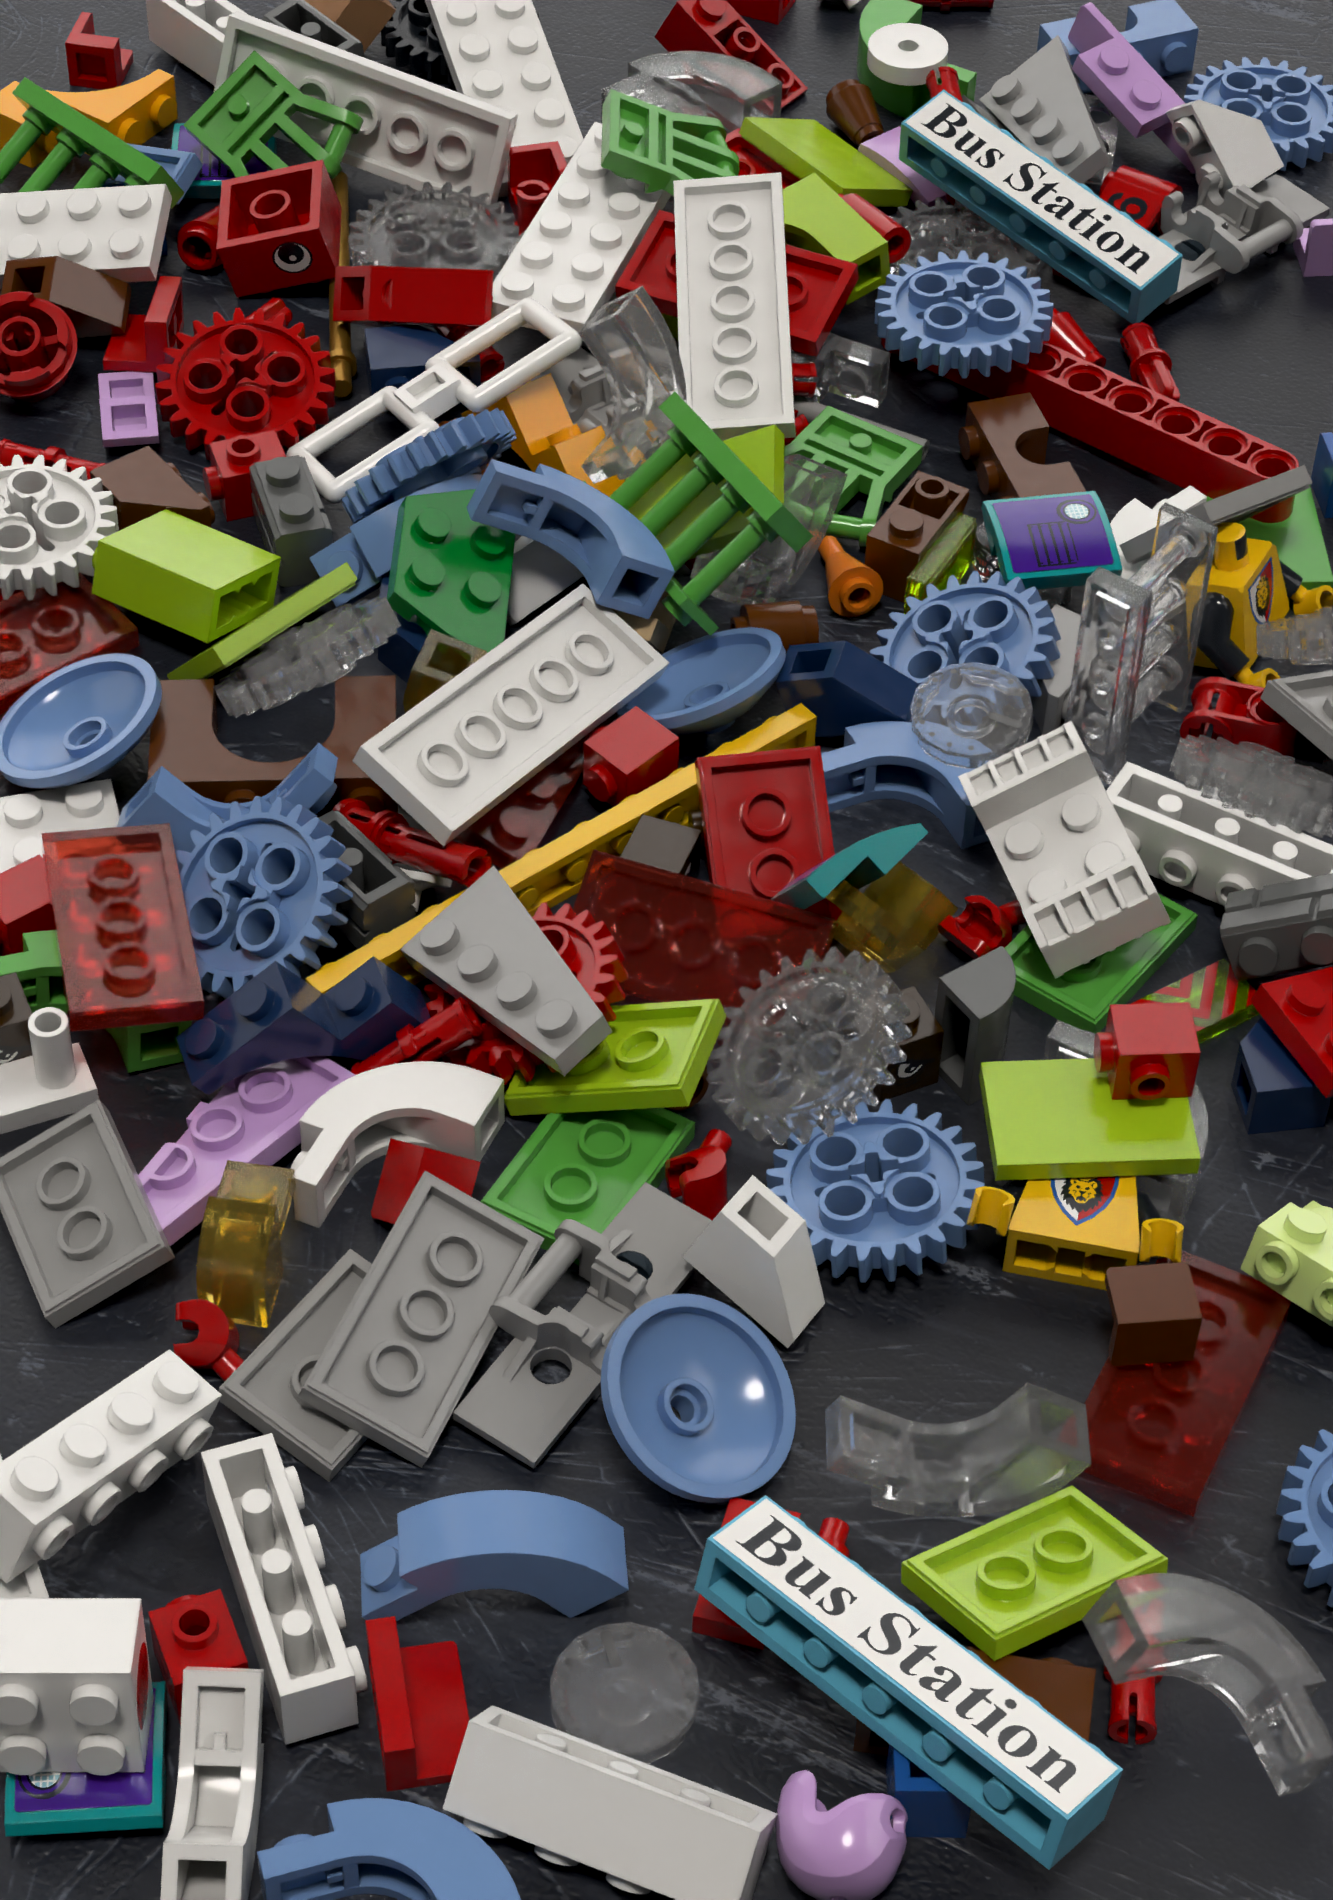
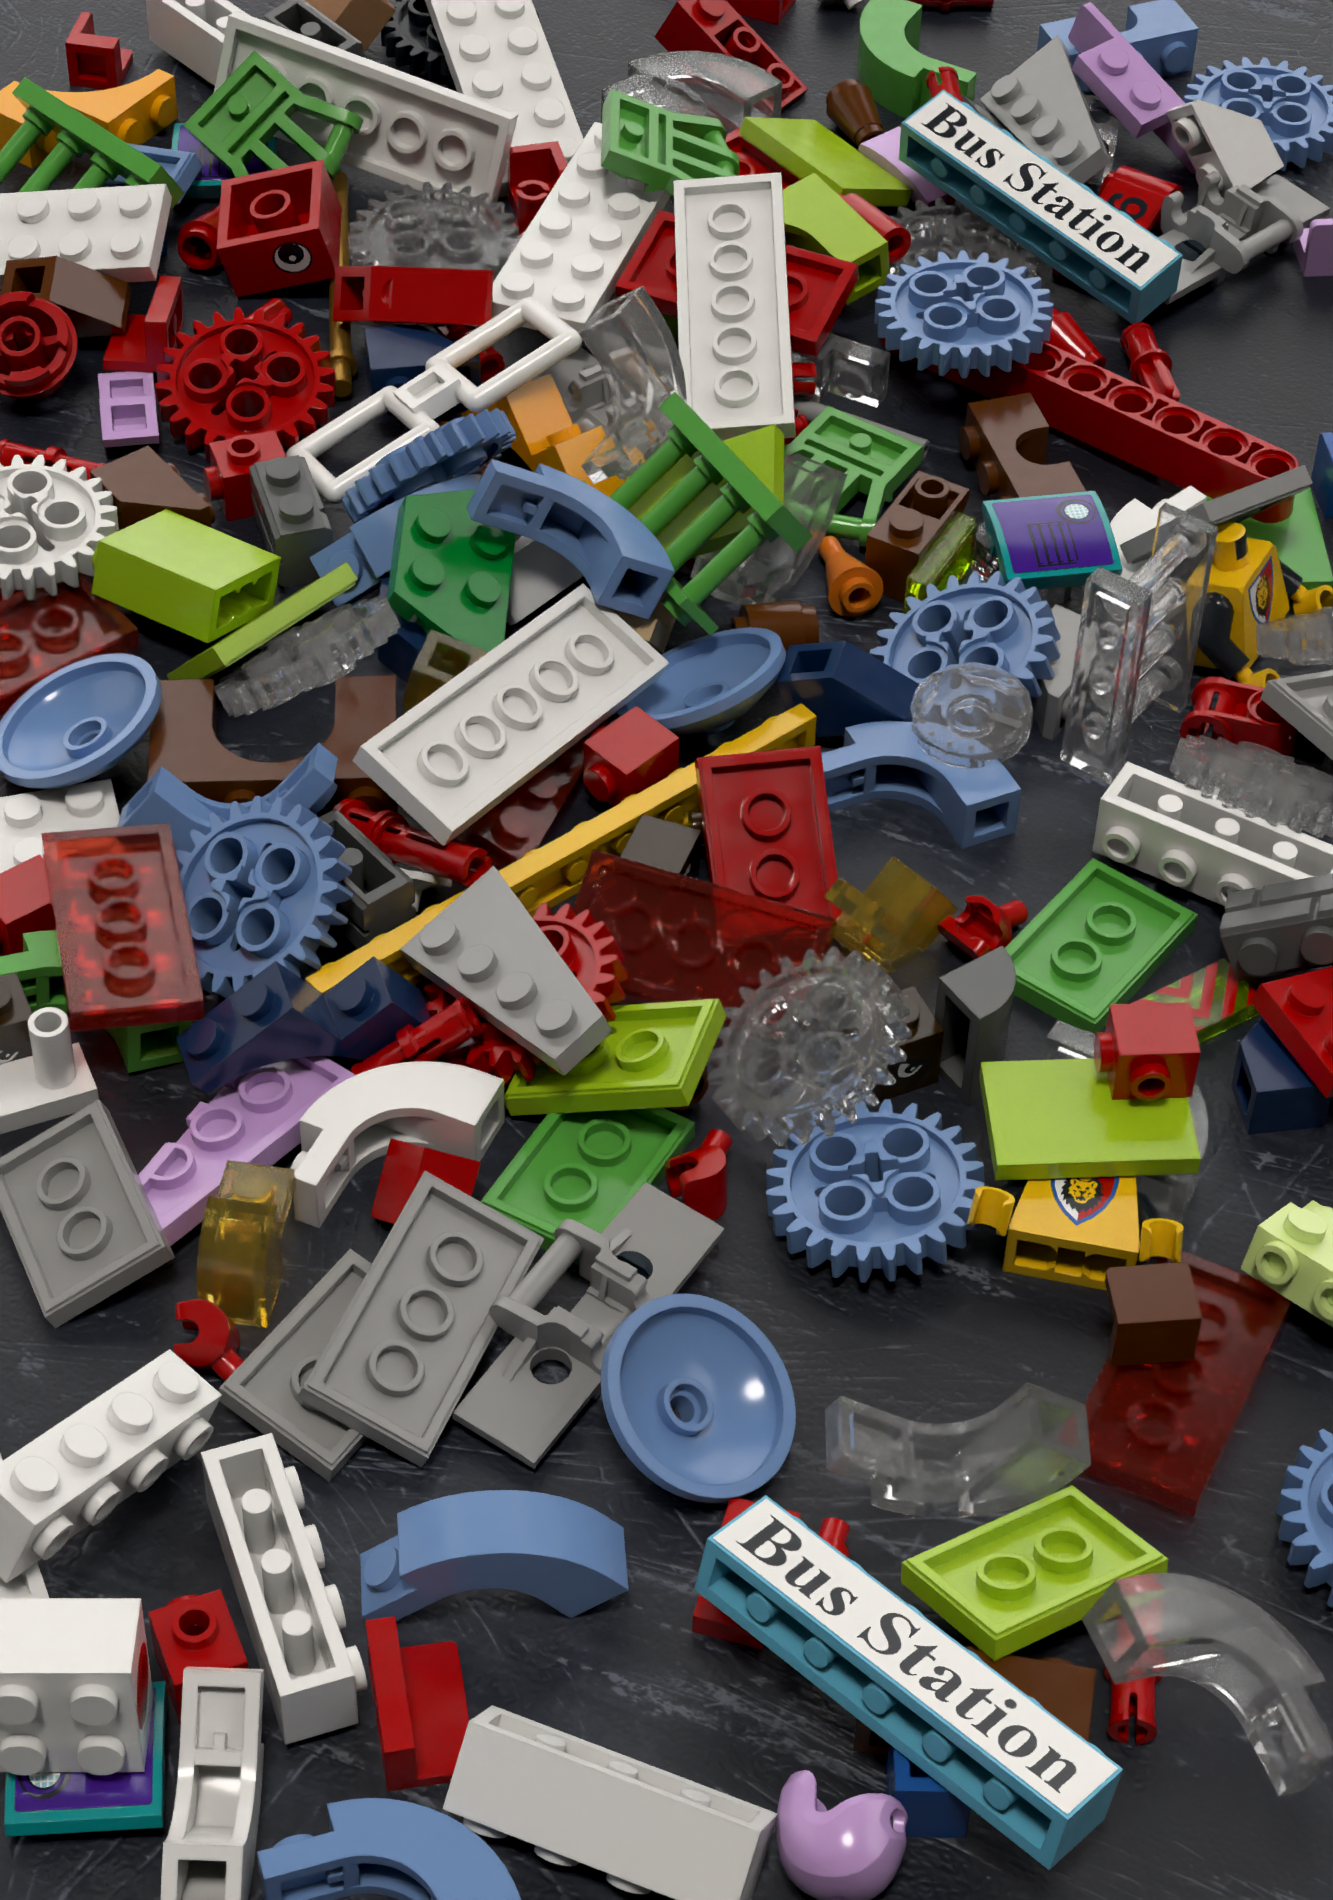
clear tile [550,1622,700,1764] -> none
white slope [682,1175,825,1348] -> none
teal slope [769,823,929,919] -> none
white piece [867,23,948,86] -> none
white plate [958,721,1171,979] -> none

